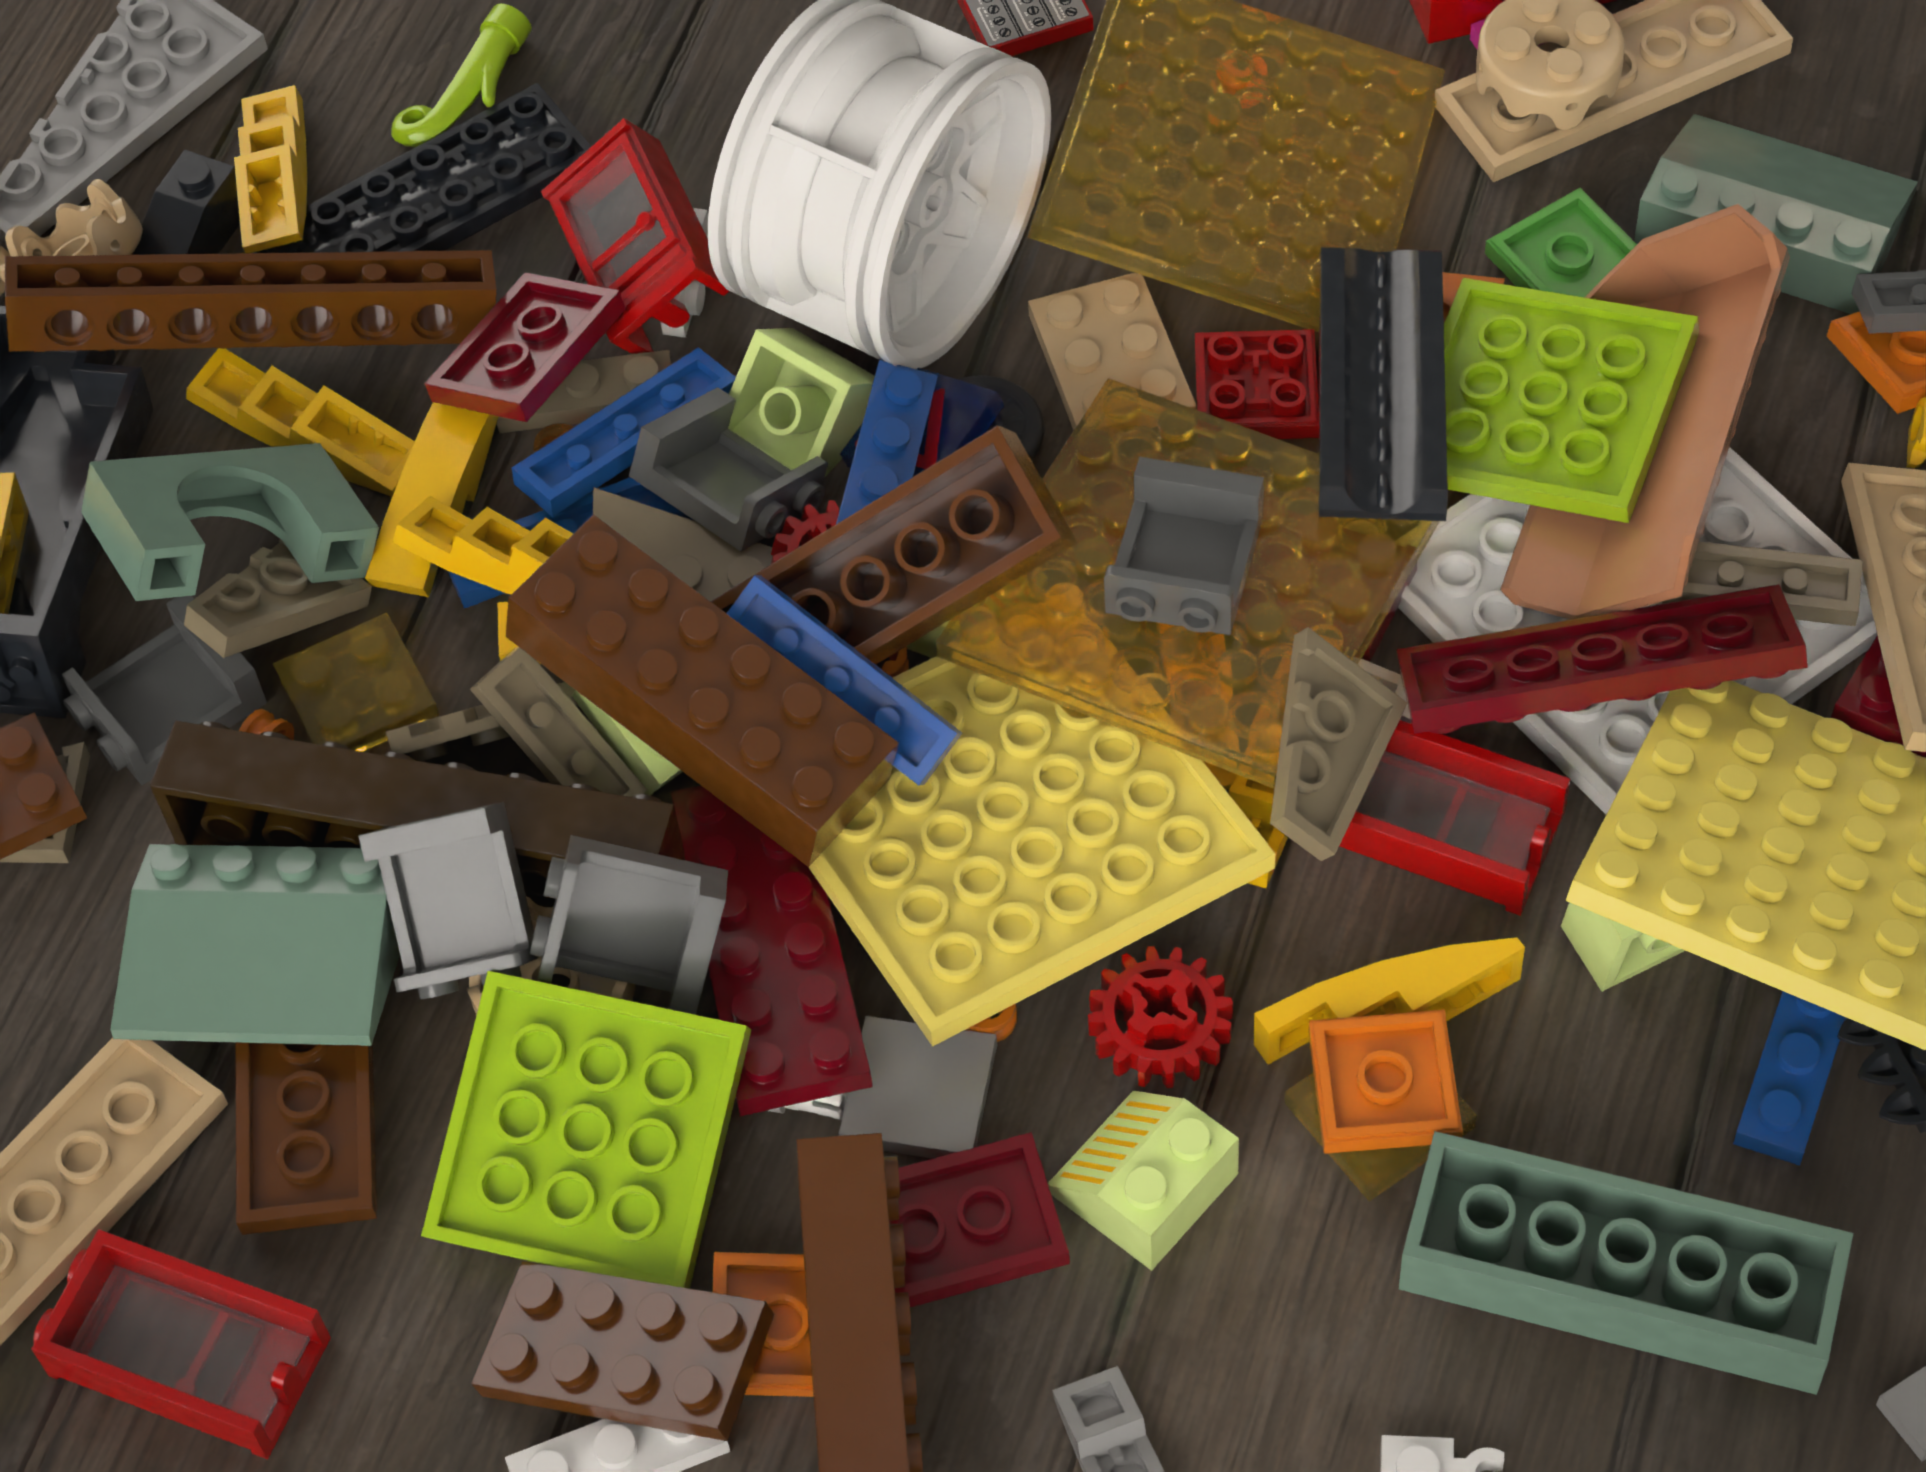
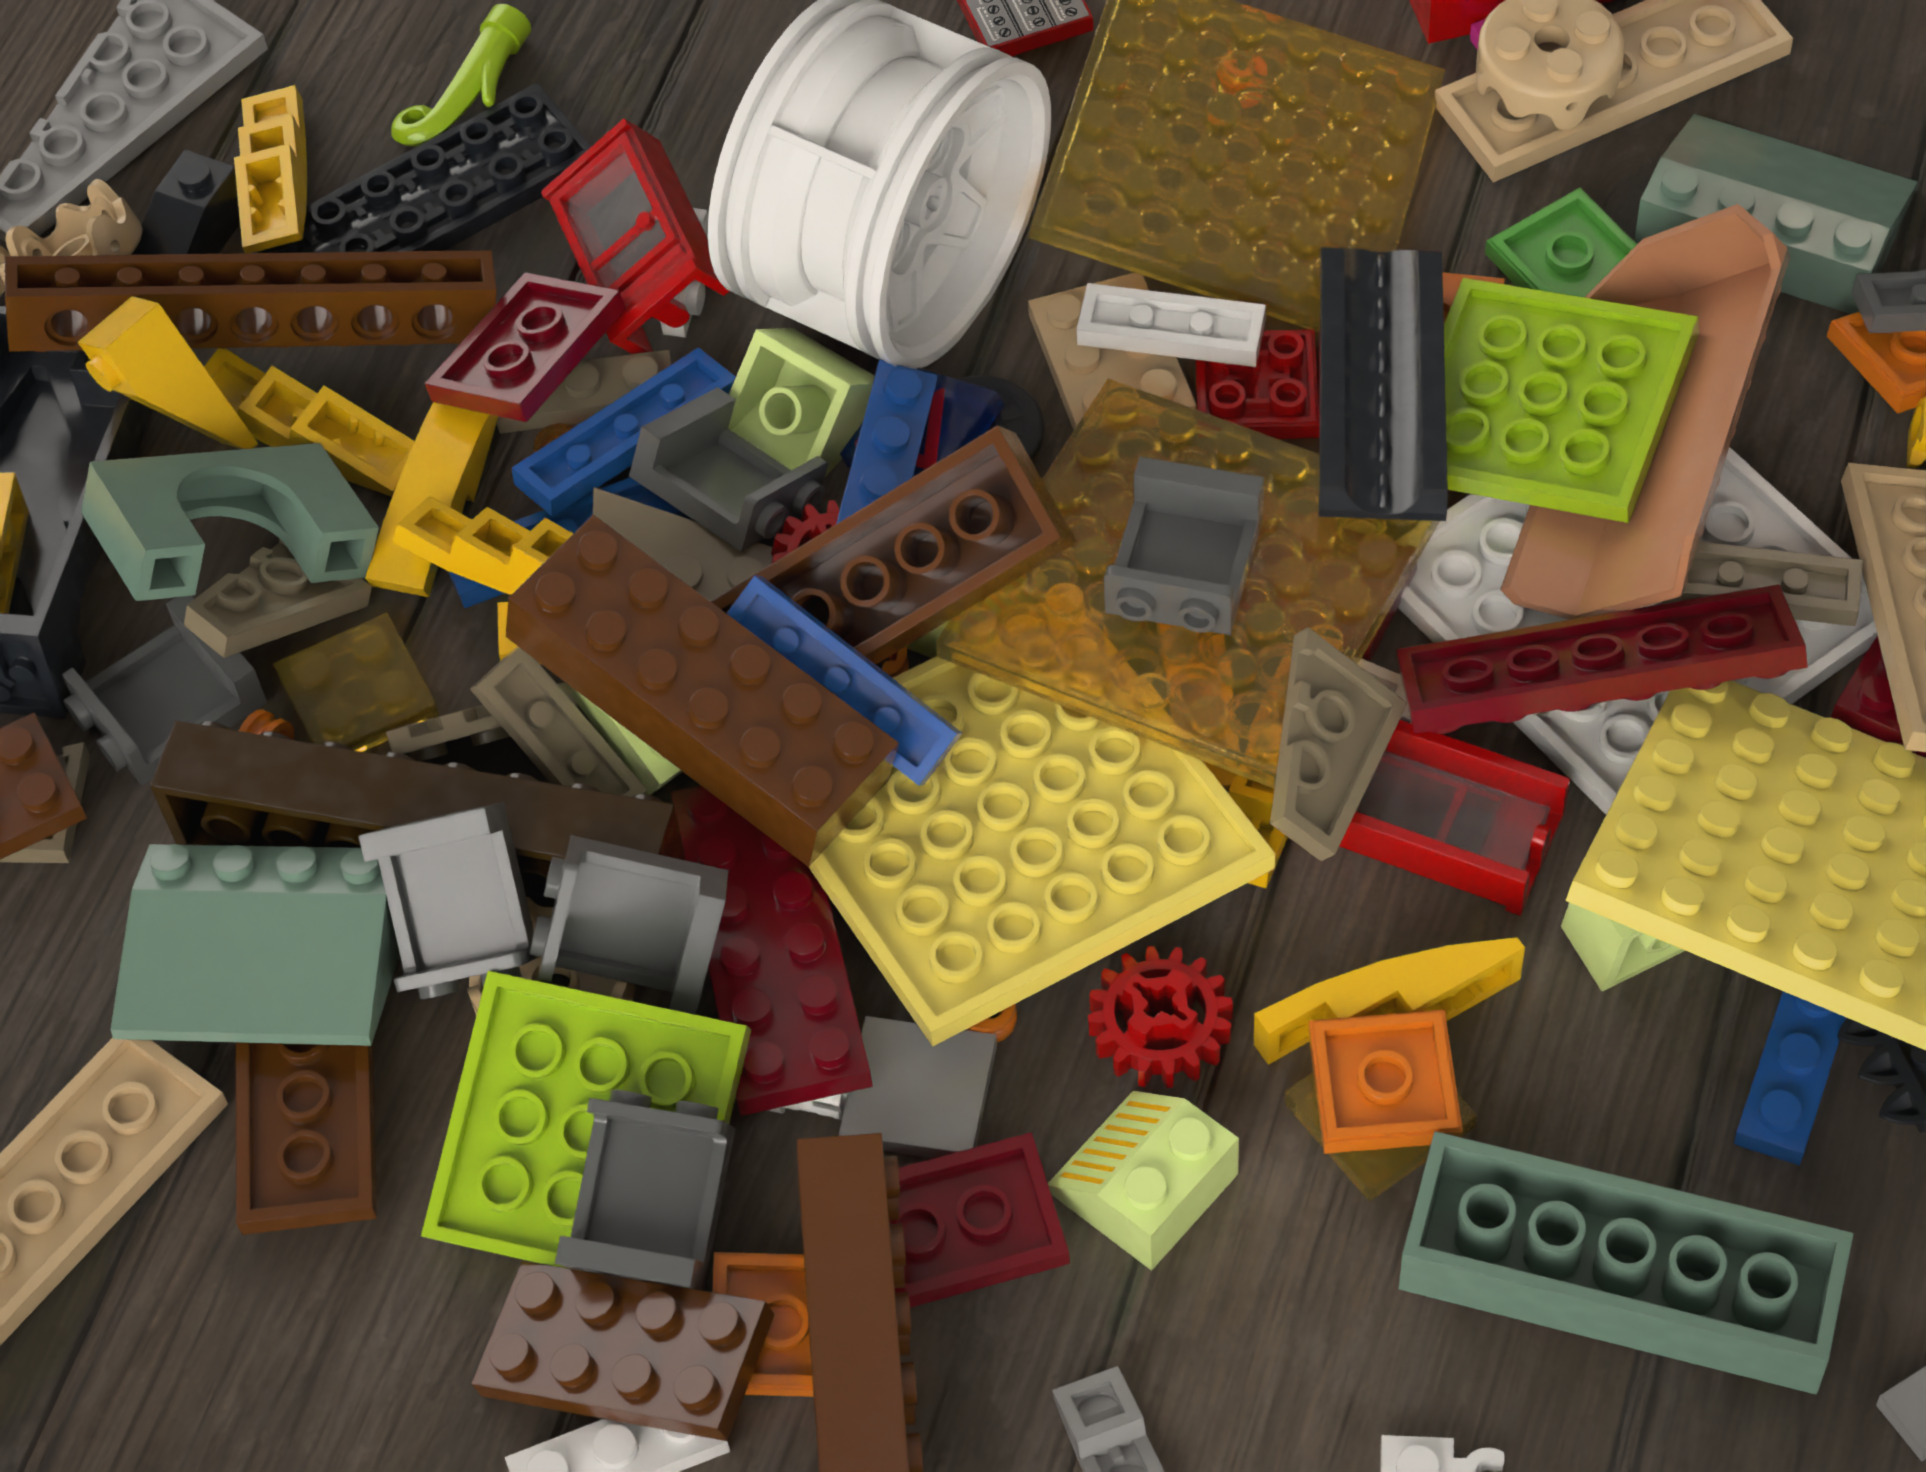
door [31,1229,331,1460] -> none
none -> yellow slope [78,296,258,449]
none -> dark grey panel [555,1090,736,1291]
none -> white plate [1076,283,1266,367]

